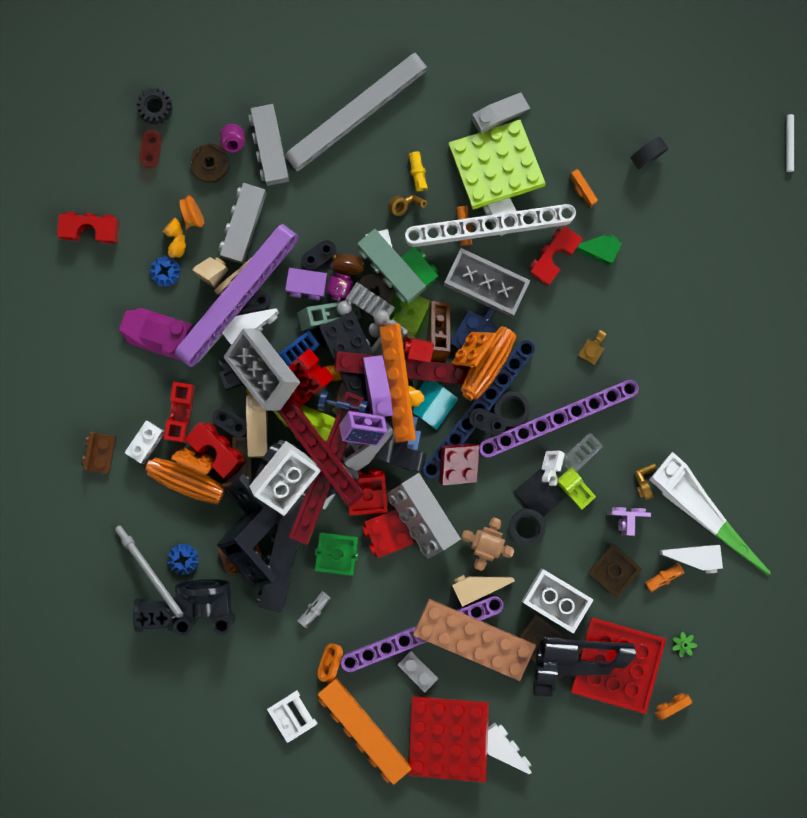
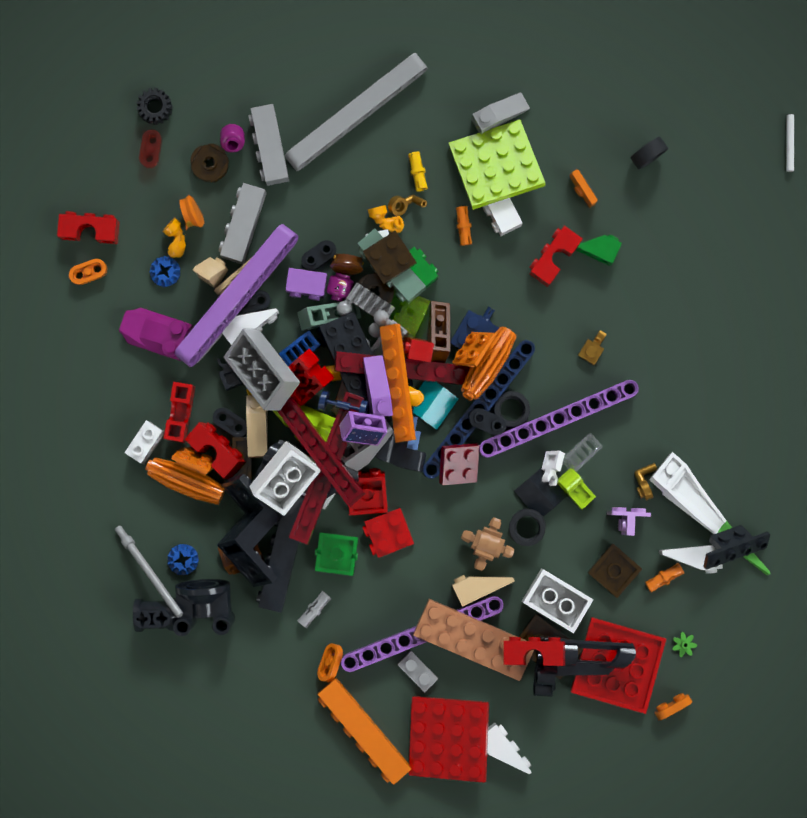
reddish brown bracket [81,432,116,474] -> none
white plate [267,690,318,743] -> none
light grey brick [387,473,461,559] -> none
white beam [405,204,576,247] -> none
light grey brick [444,248,530,318] -> none
none -> orange plate [69,259,107,285]
none -> dark brown plate [363,231,417,285]
none -> light orange arm [367,205,404,233]
none -> red arch [504,637,565,666]
none -> black bracket [703,525,770,570]

